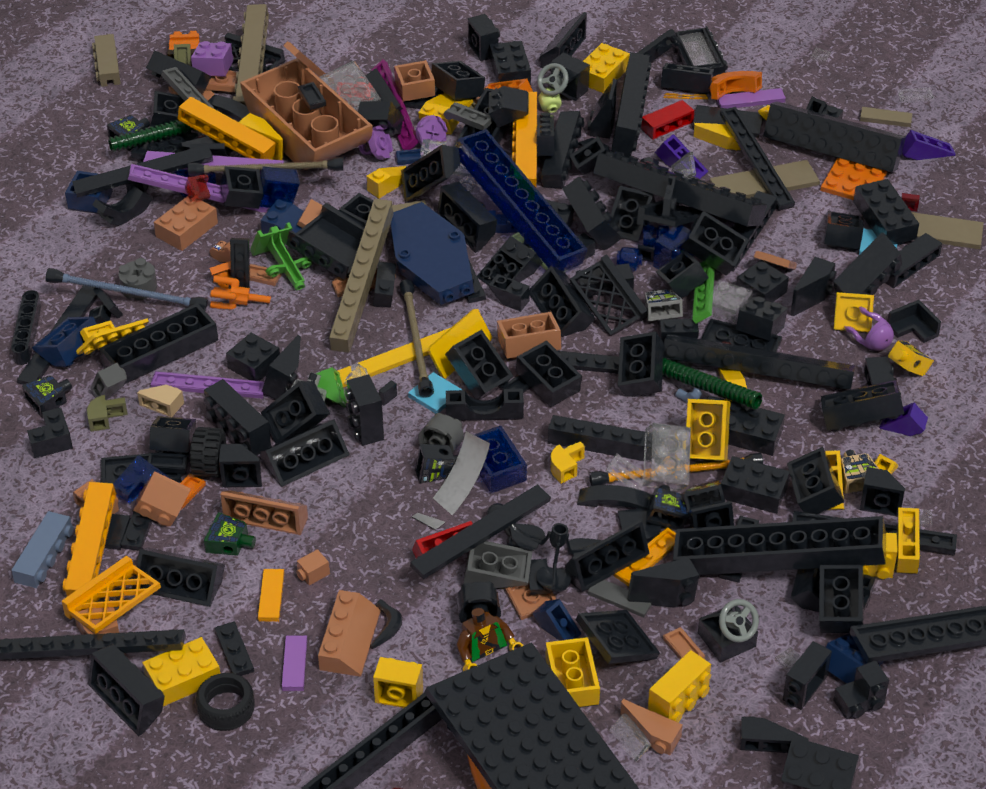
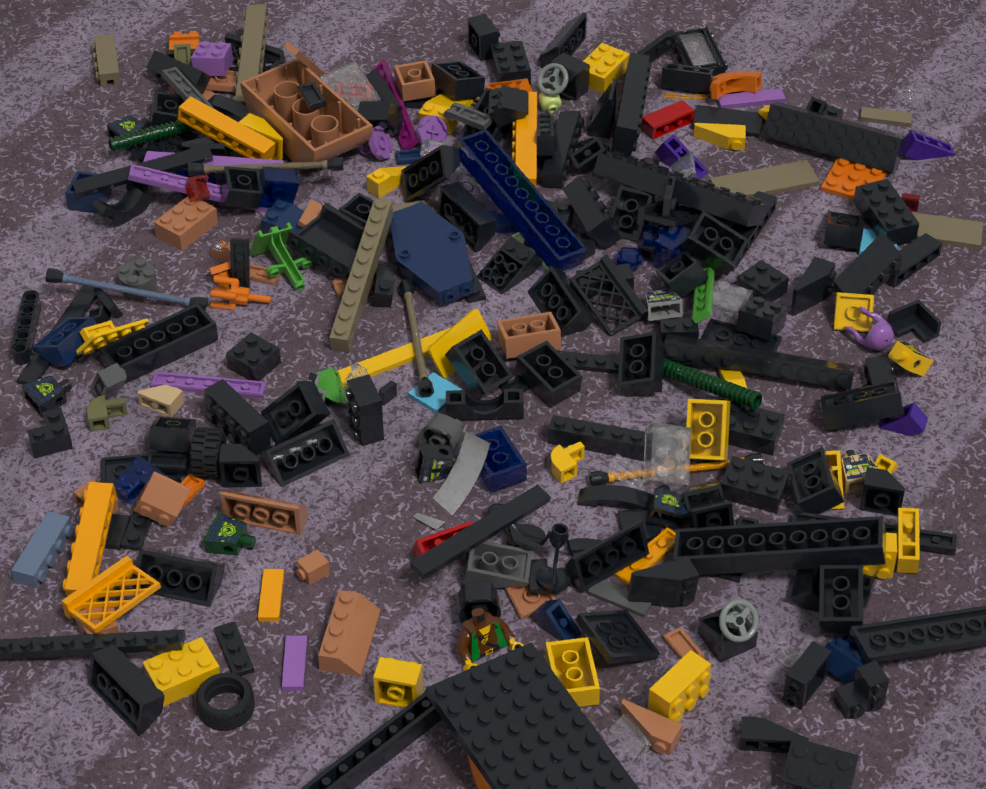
black slope [262,335,301,400] -> none
black piece [370,599,403,649] -> none
black slope [489,274,530,312] -> none
sand blue arm [675,388,703,403] -> none
black tile [720,106,795,211] -> none
nougat tile [754,251,797,270] -> none

